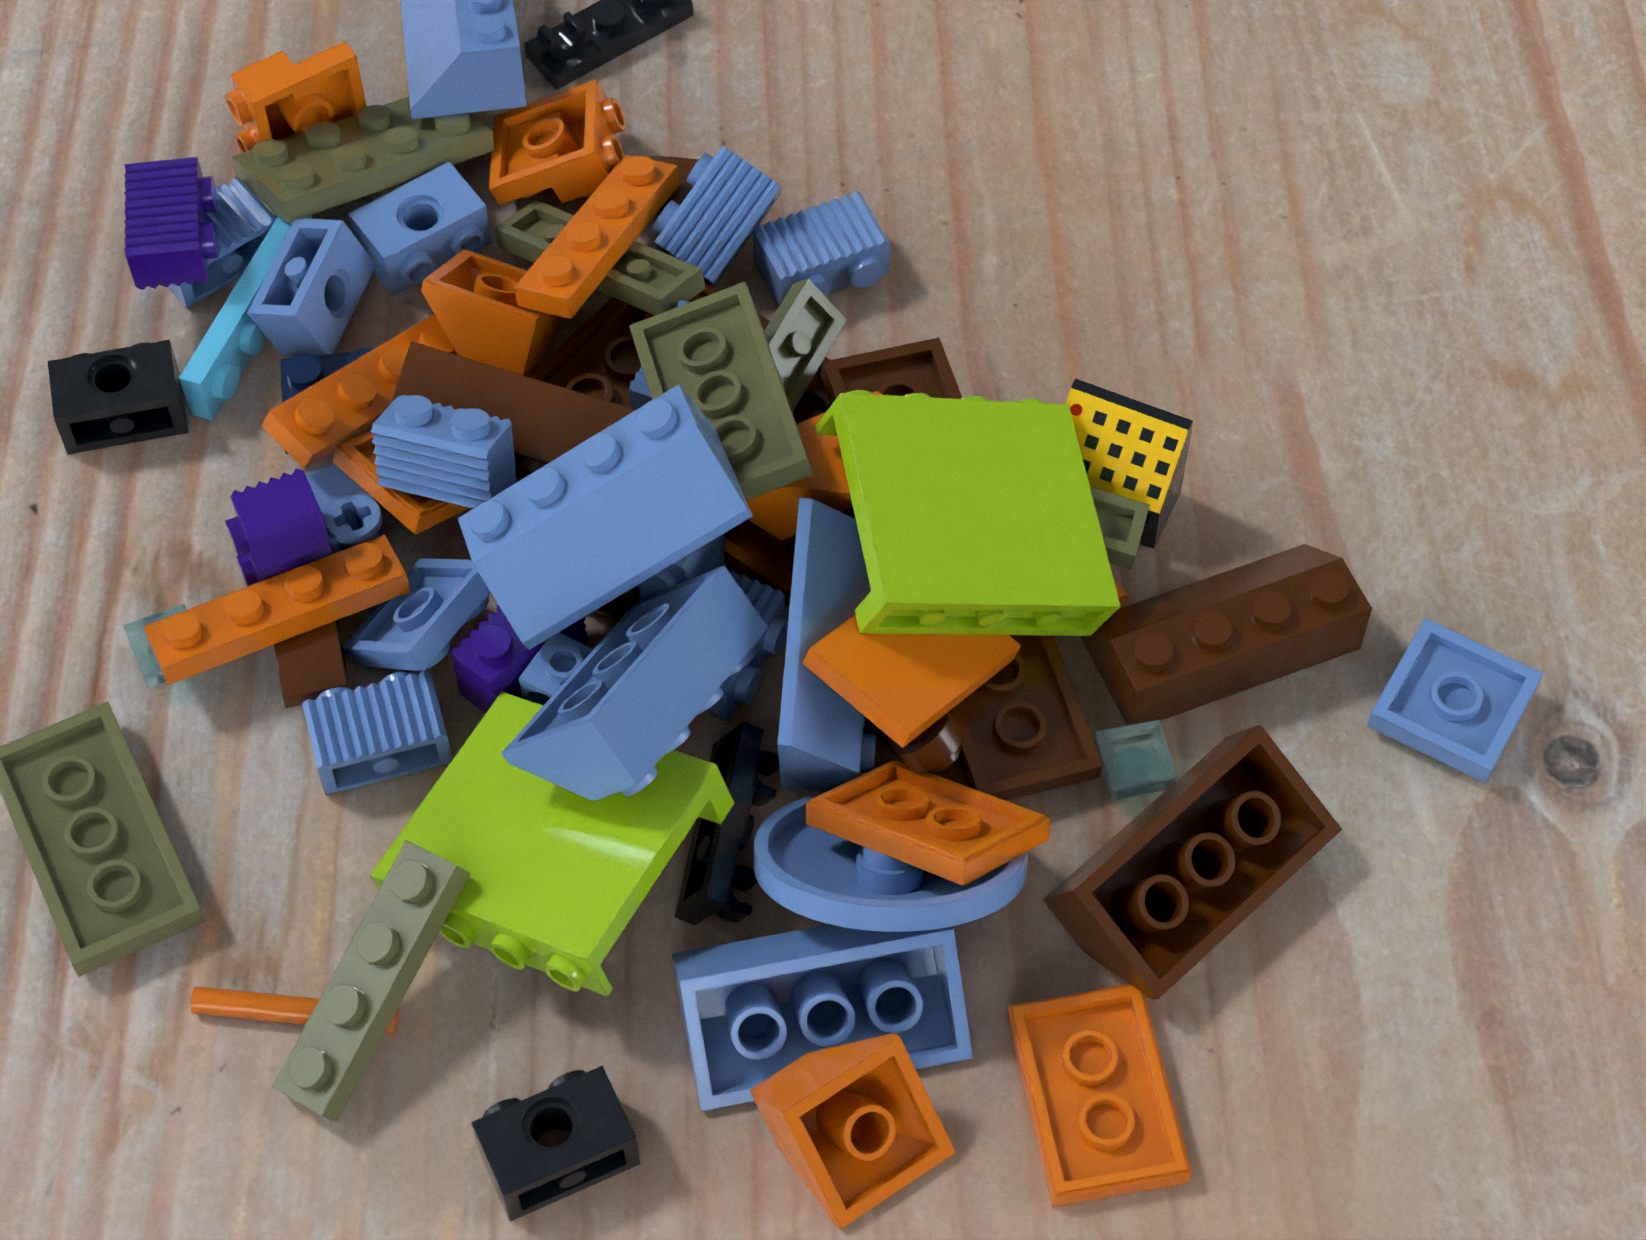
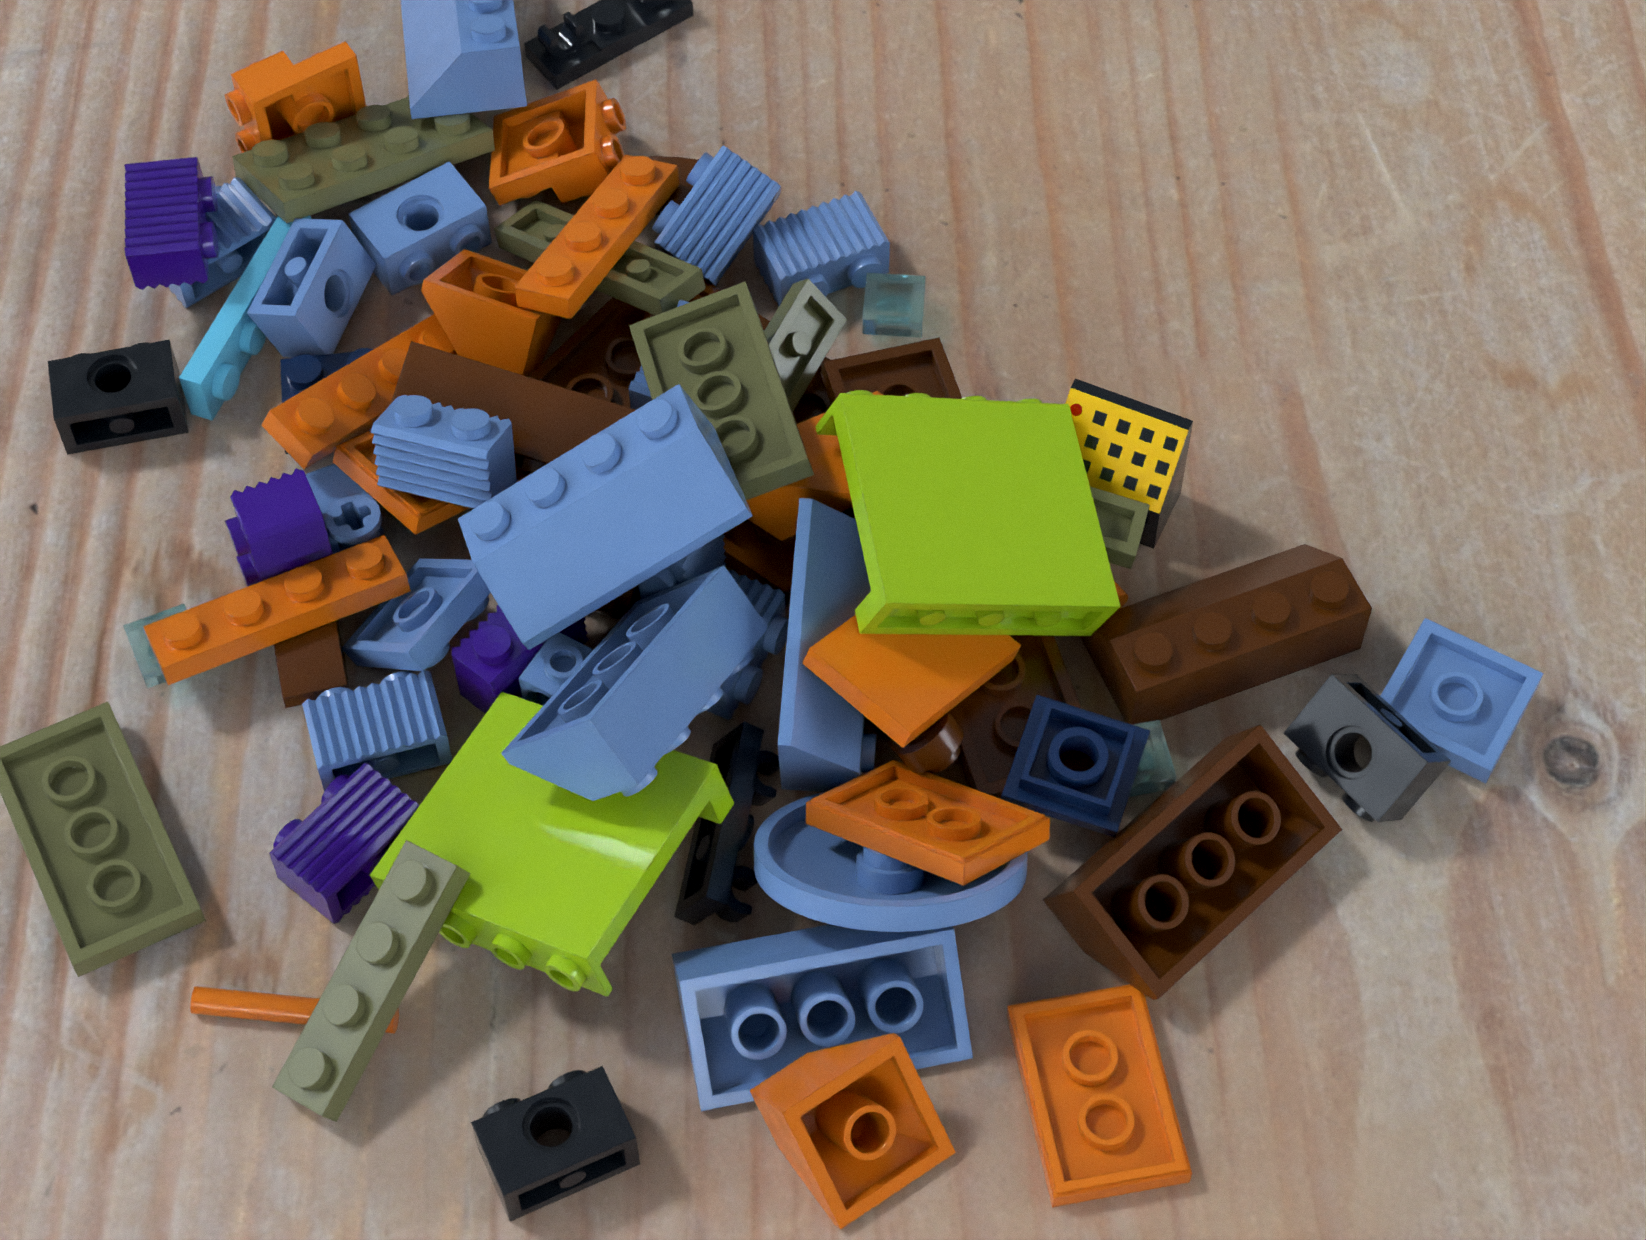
none -> dark purple brick [269,763,420,924]
none -> clear light blue plate [862,273,926,338]
none -> dark blue piece [1001,695,1150,838]
none -> black brick [1283,674,1451,822]

